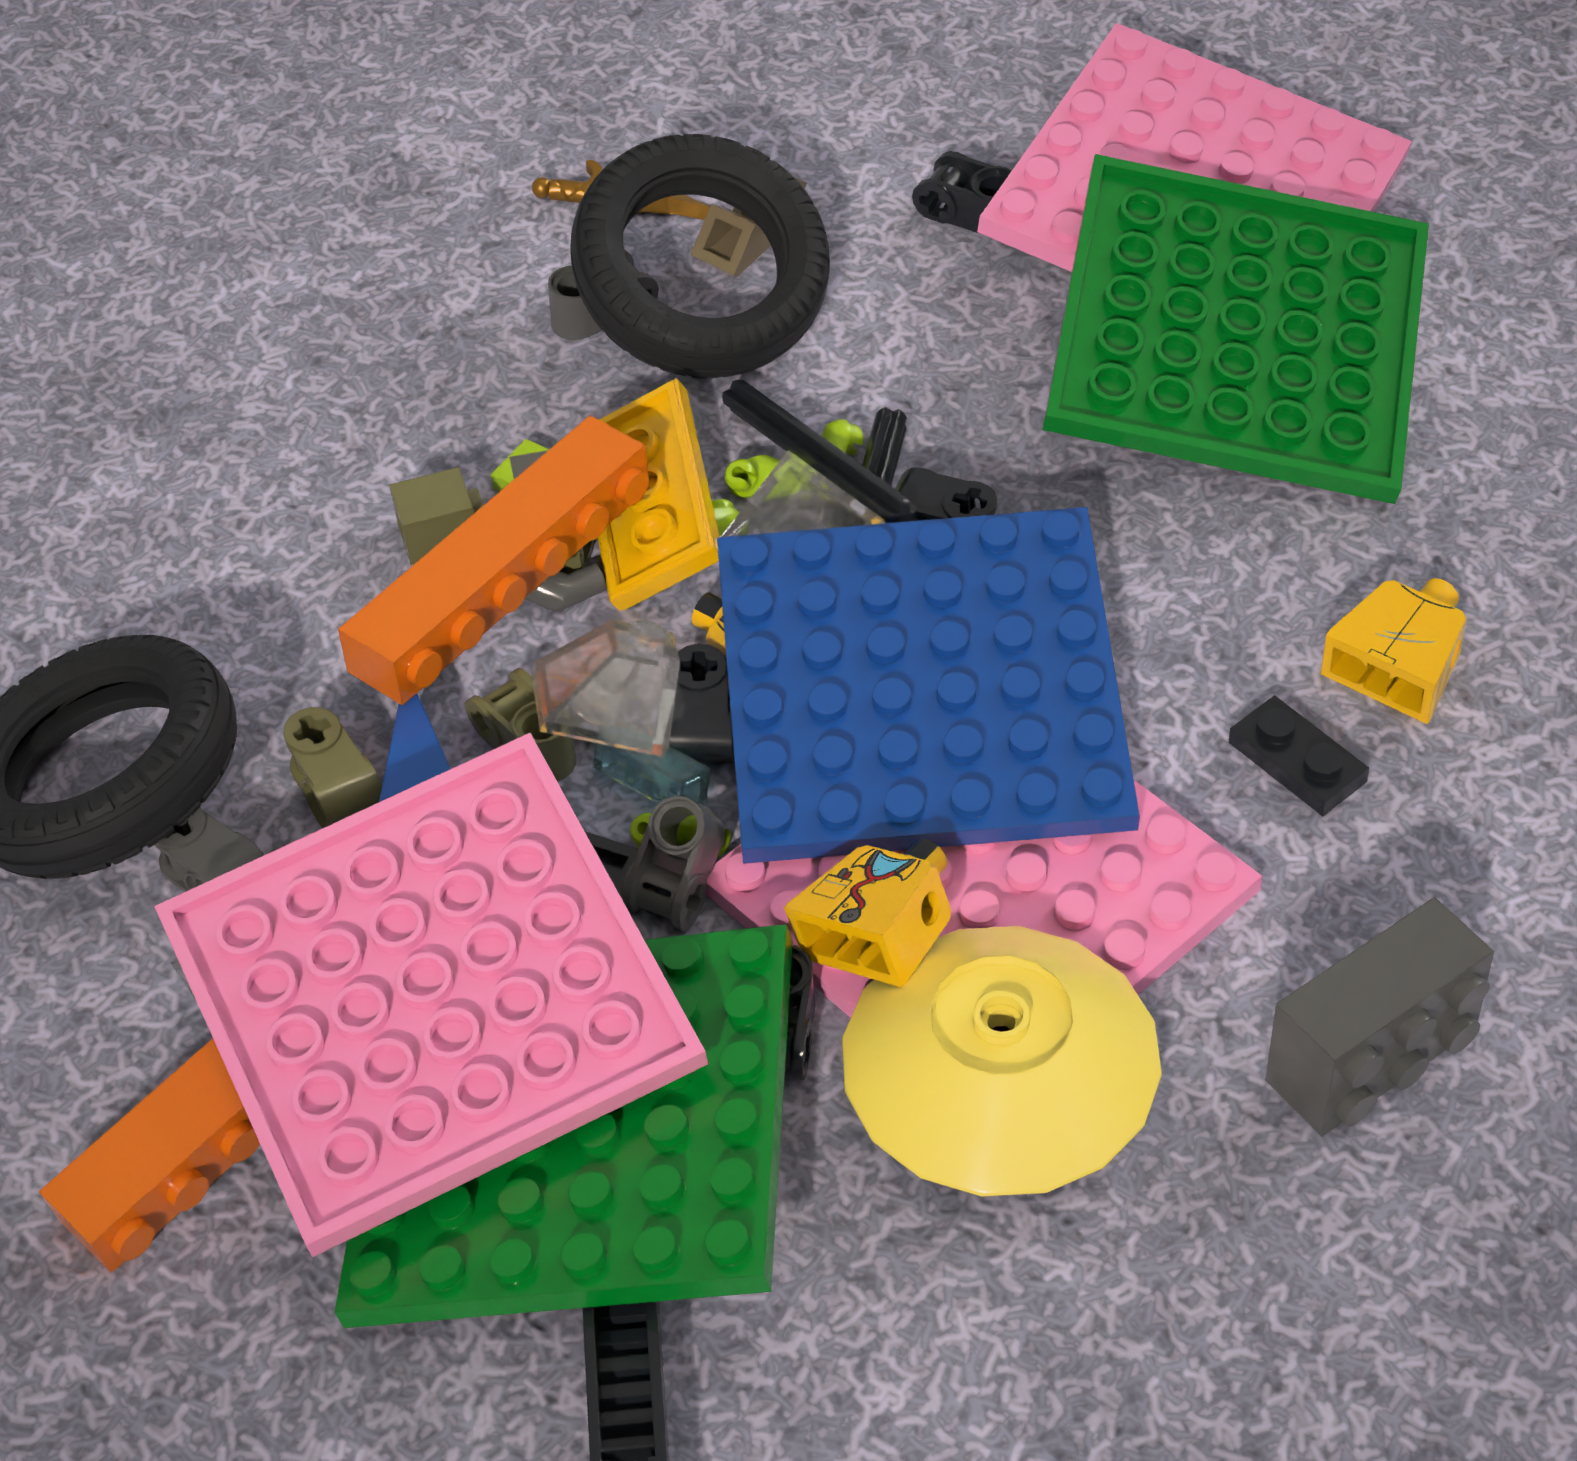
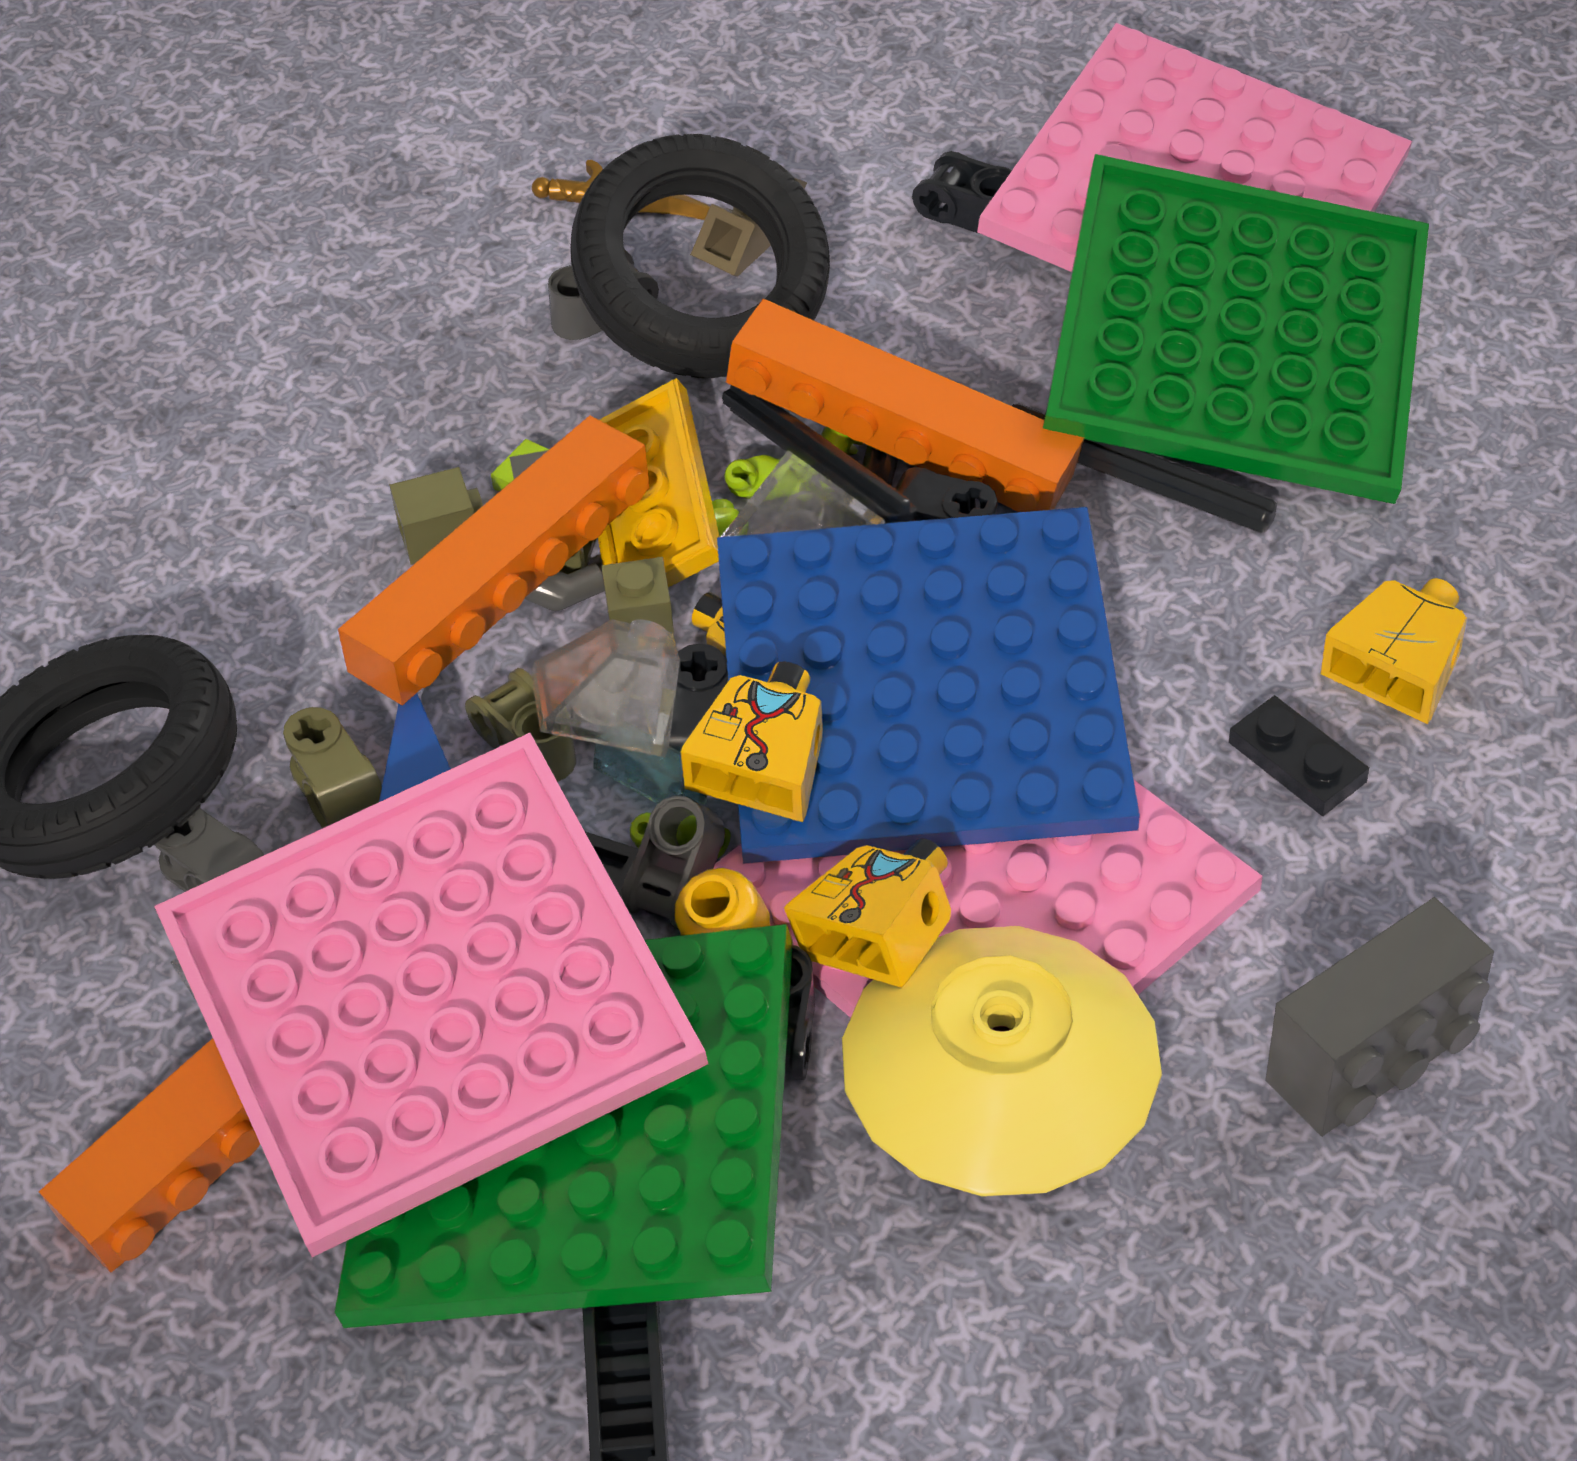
none -> olive brick [601,557,676,658]
none -> yellow head [675,868,770,936]
none -> yellow torso [681,661,823,822]
none -> orange brick [726,299,1084,512]
none -> black axle [1012,403,1277,533]

